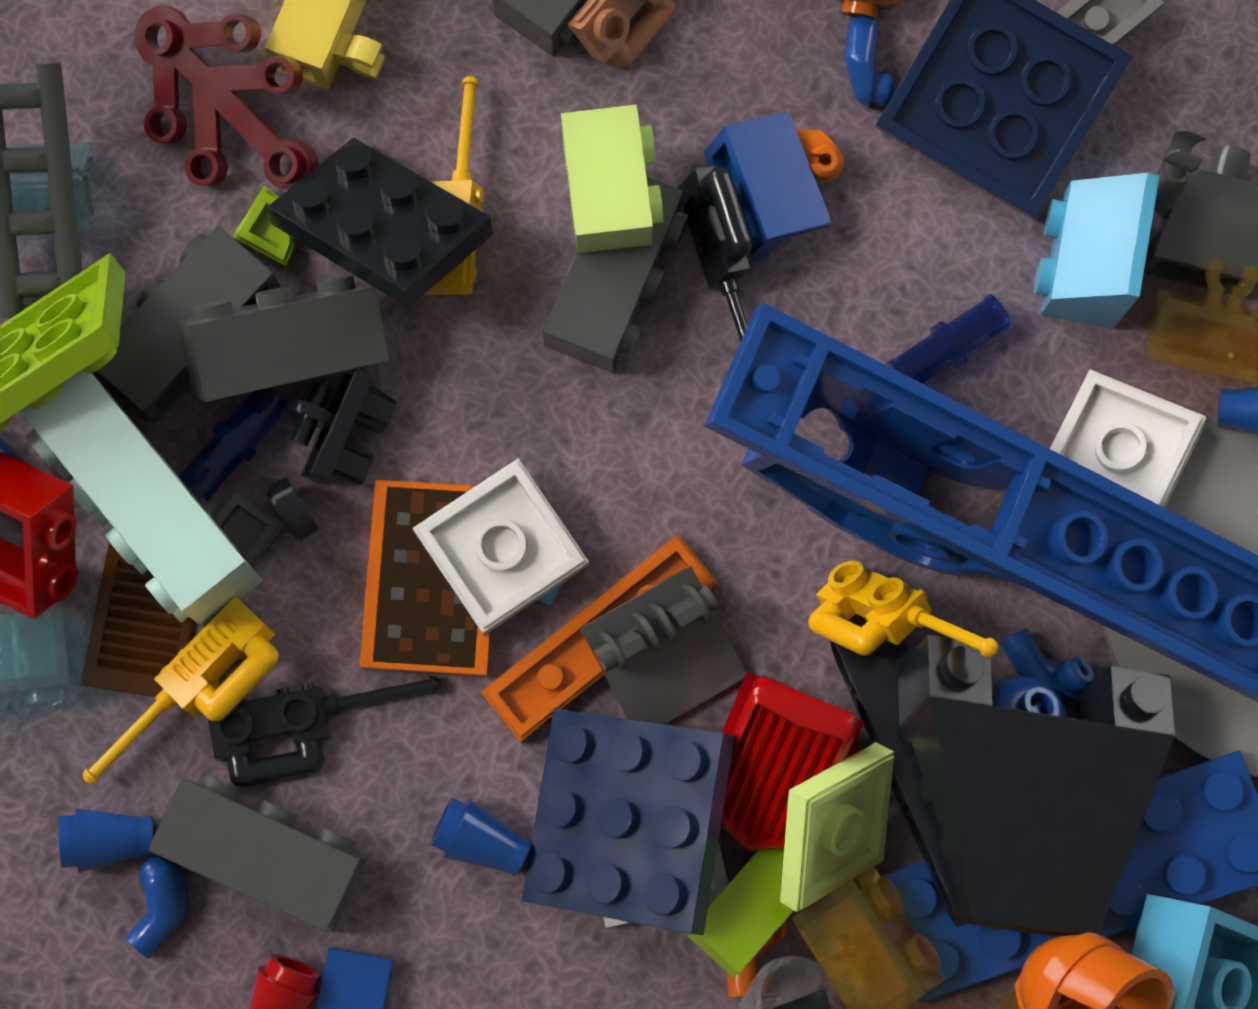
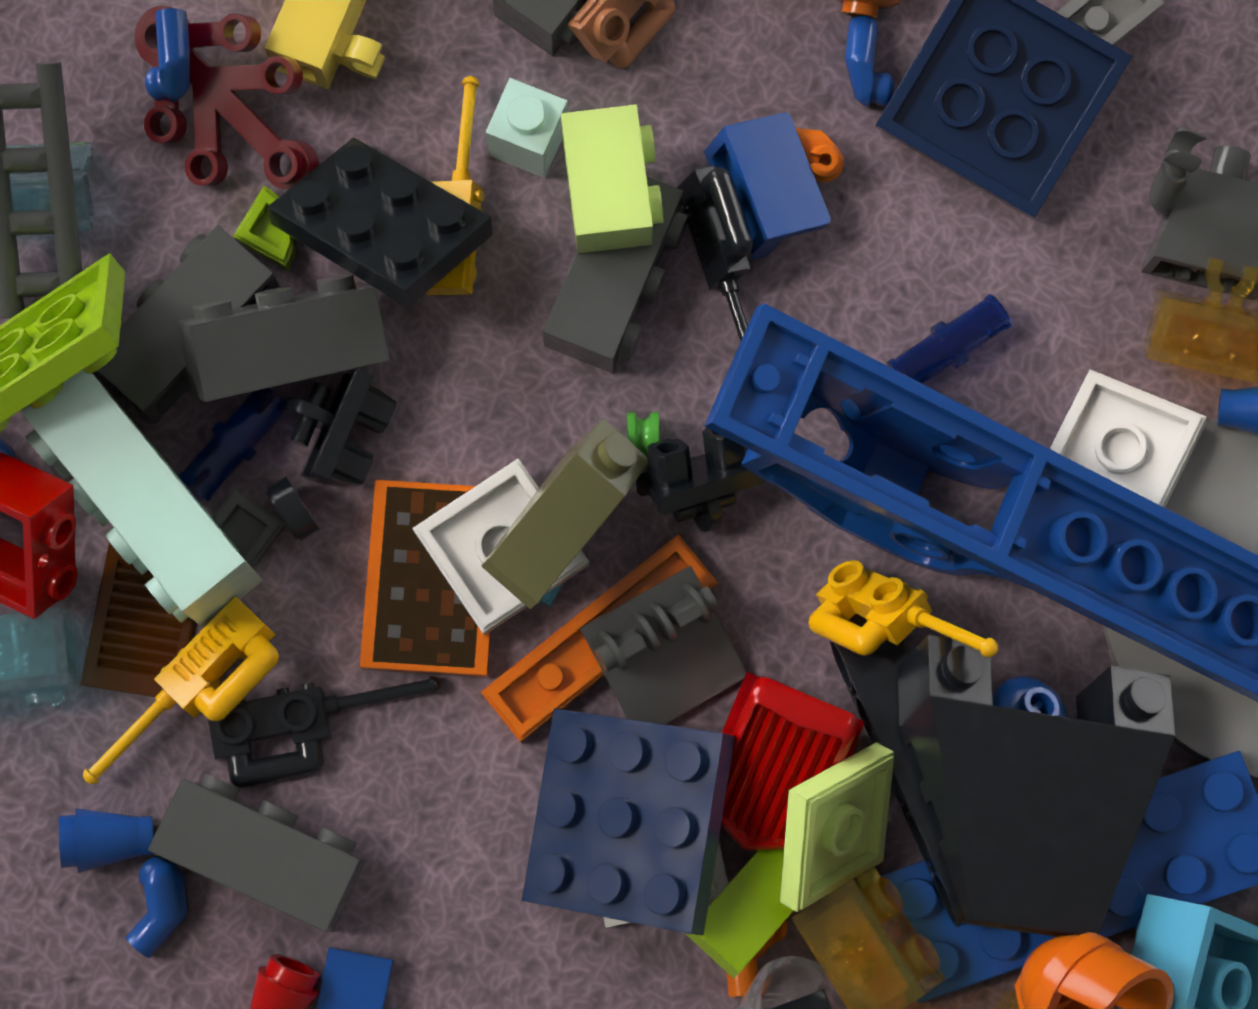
blue cone [430,798,531,876] -> none
blue arm [1000,628,1094,701] -> none
medium azure slope [1034,173,1160,329] -> none
none -> blue arm [145,8,190,102]
none -> olive slope [481,418,648,610]
none -> light aqua brick [485,78,568,178]
none -> bright green bush [627,412,659,457]
none -> black hips [636,427,766,532]

